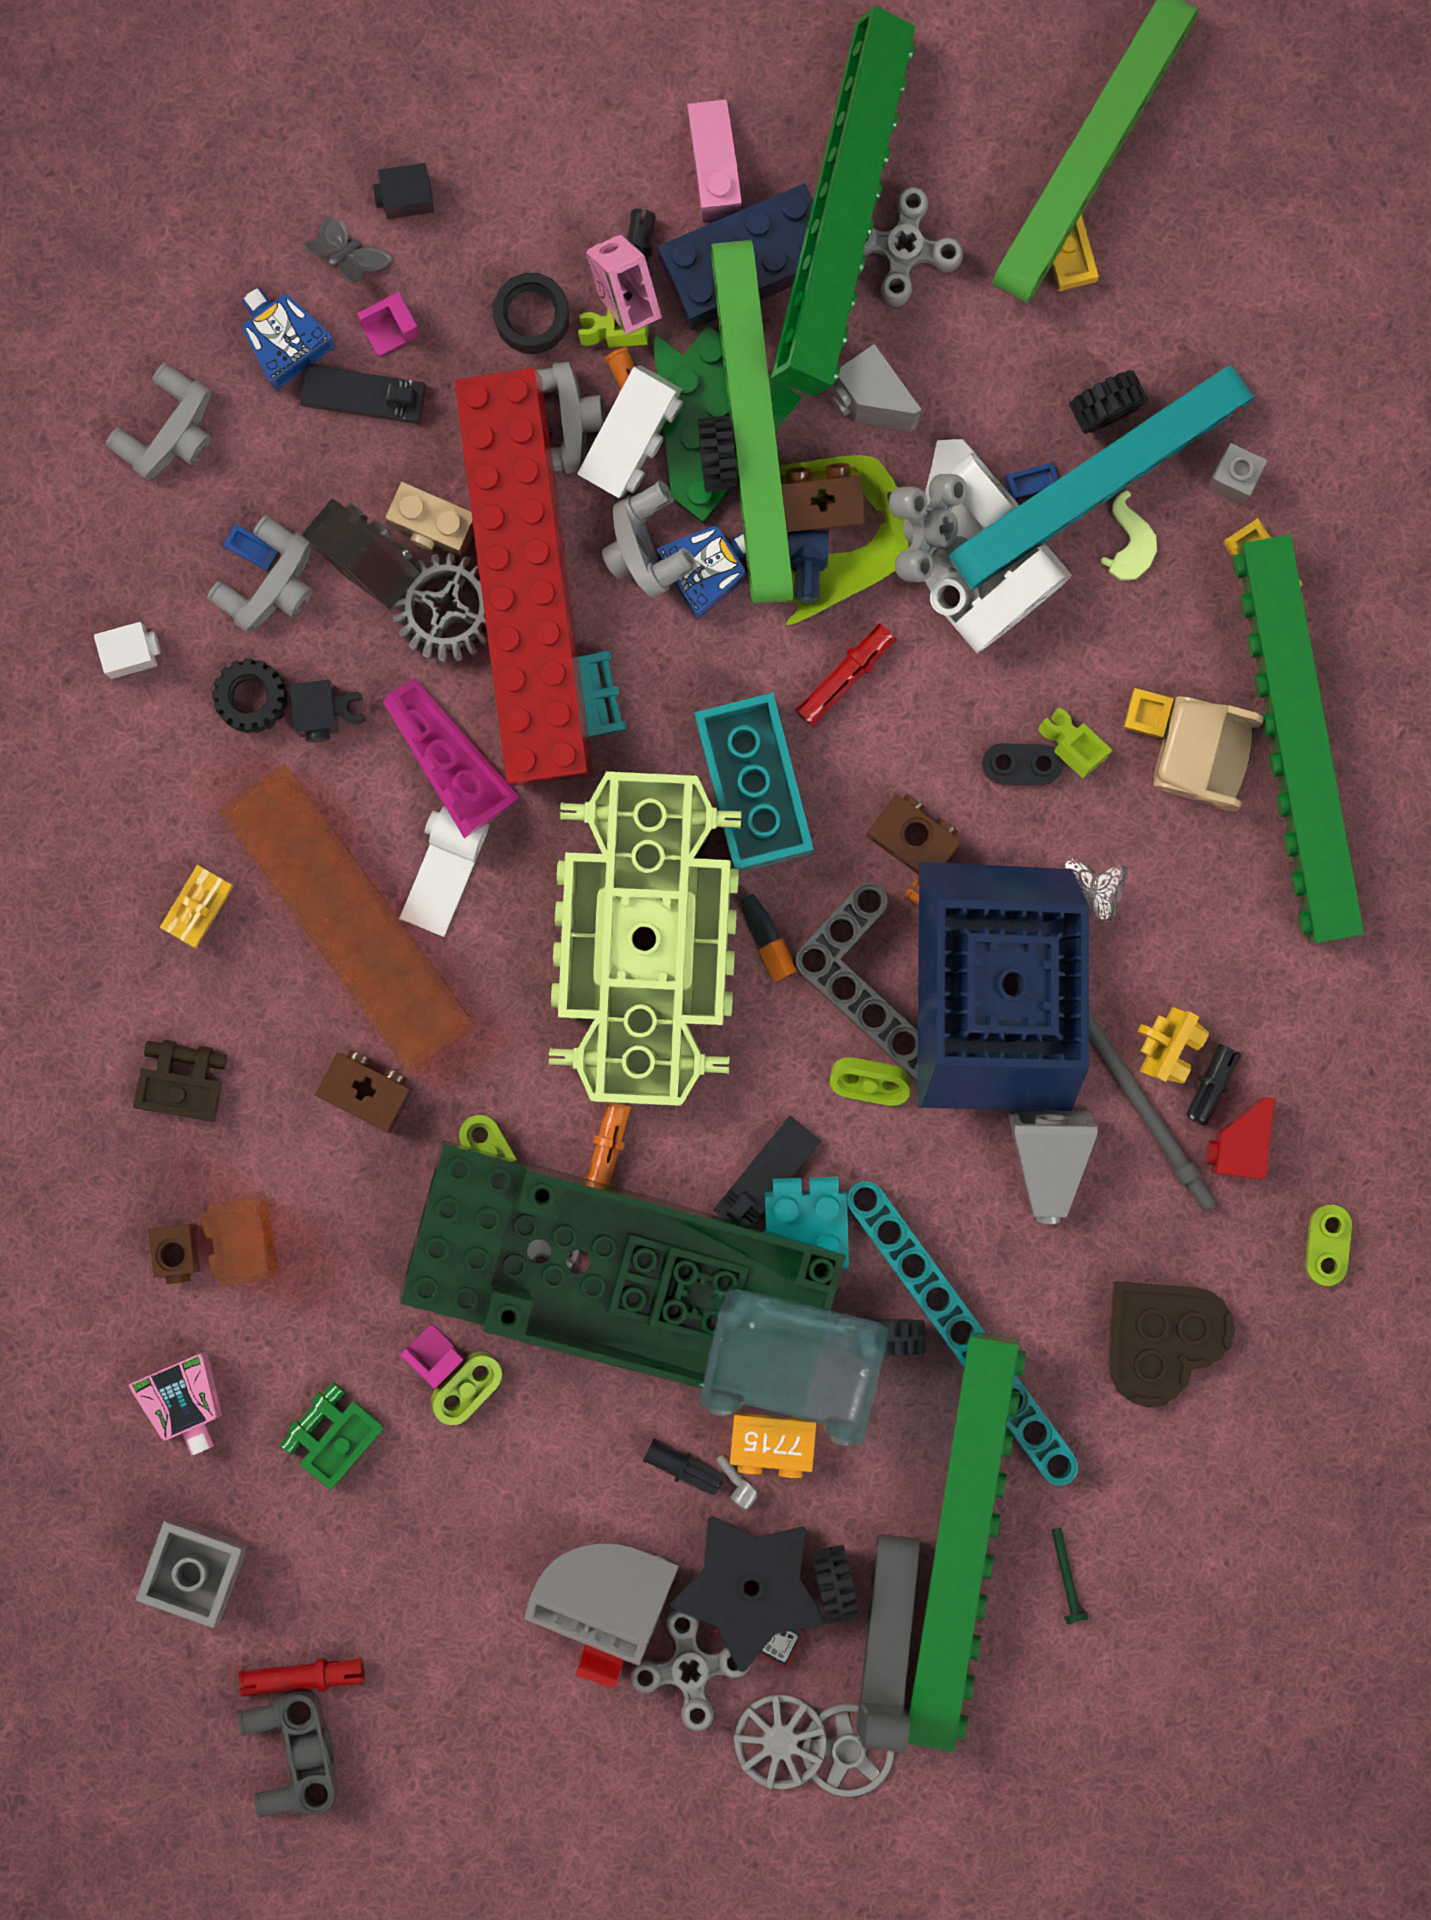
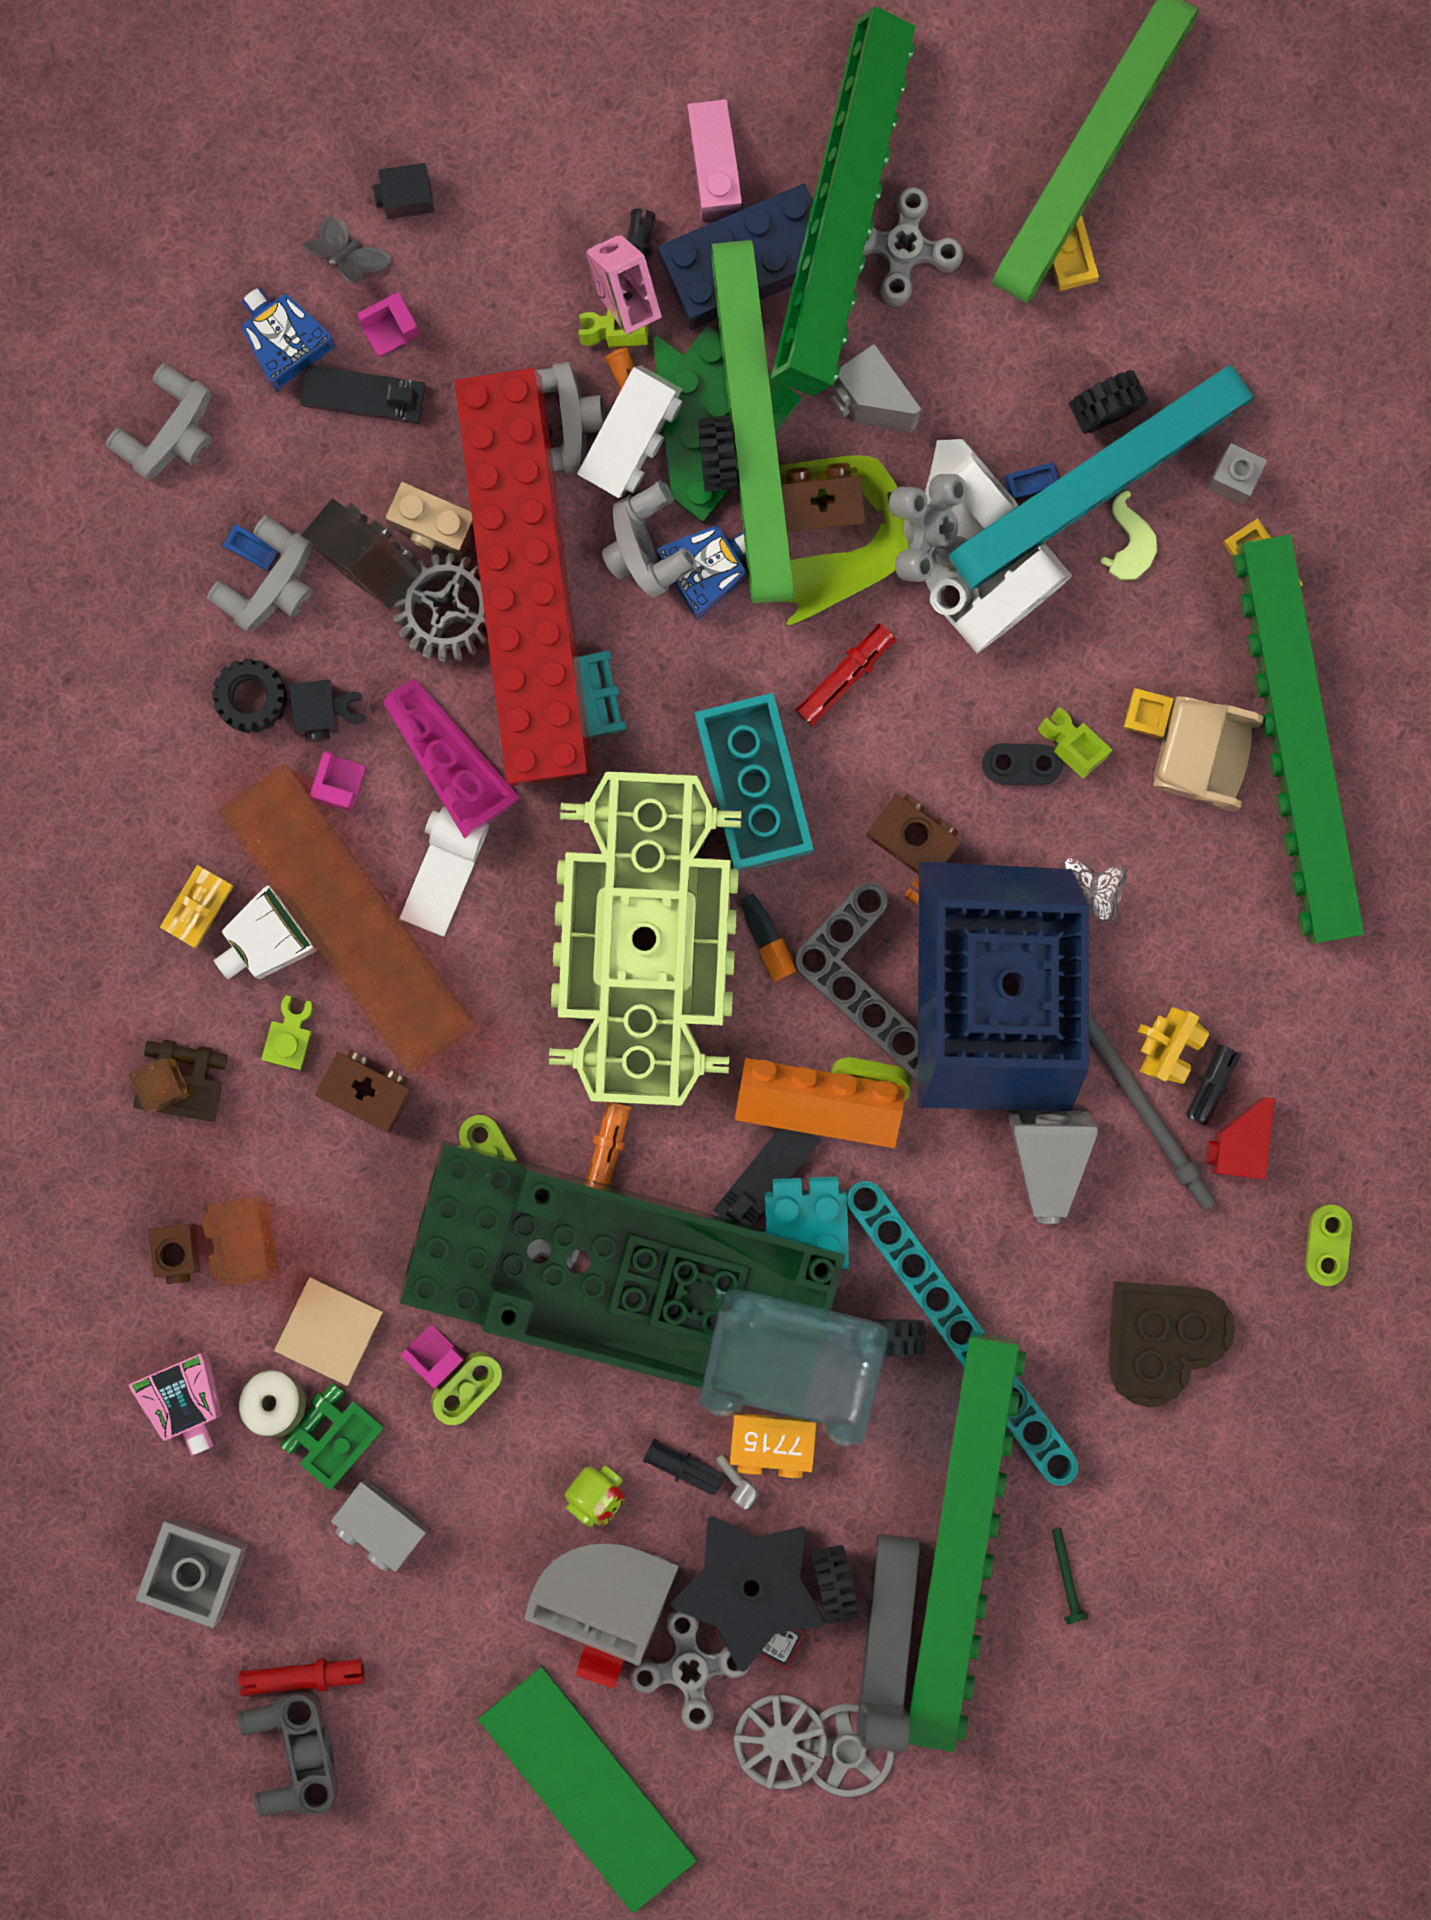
white brick [94,622,161,679] -> none
black tyre [493,273,569,354] -> none
dark blue axle [788,530,829,604] -> none
none -> clear orange brick [128,1057,190,1113]
none -> white torso [214,885,318,979]
none -> piece [239,1370,306,1438]
none -> lime plate [261,995,313,1070]
none -> tan tile [274,1277,384,1386]
none -> dark pink panel [309,751,366,812]
none -> light grey brick [331,1478,429,1572]
none -> green tile [478,1665,697,1914]
none -> lime head [565,1465,626,1528]
none -> orange brick [734,1058,906,1148]

